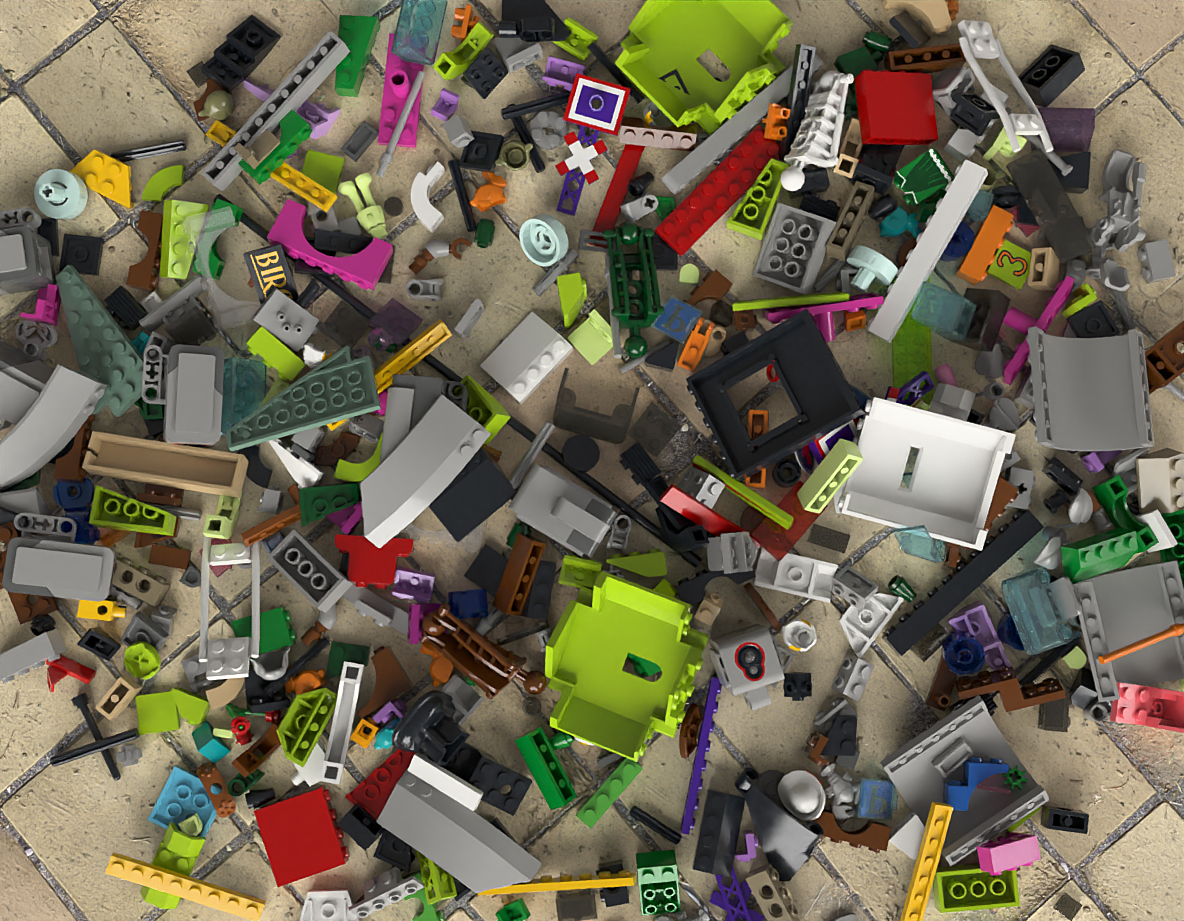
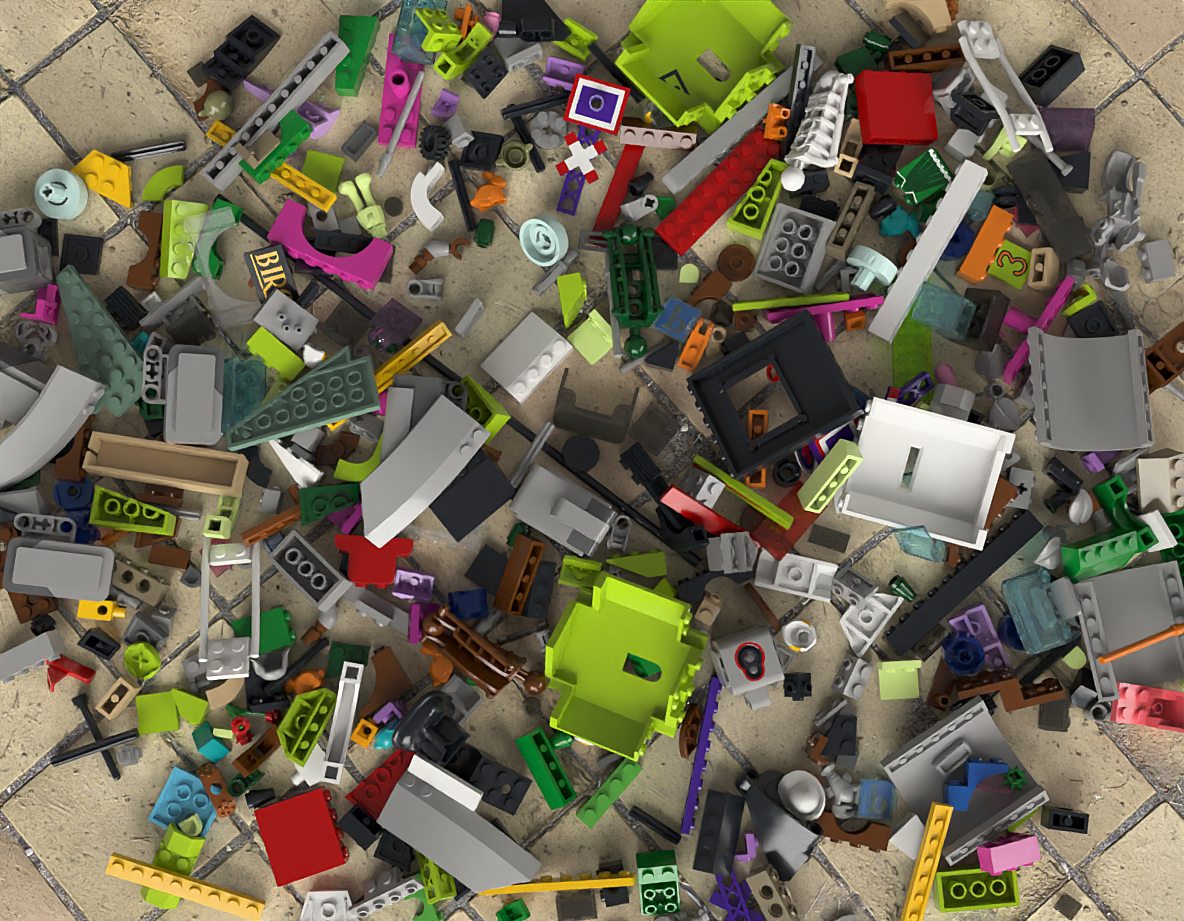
none -> lime bracket [415,7,463,52]
none -> black tyre [418,125,452,161]
none -> bright pink cone [483,12,501,42]
none -> reddish brown tile [717,244,755,282]
none -> yellowish green bracket [877,658,922,700]

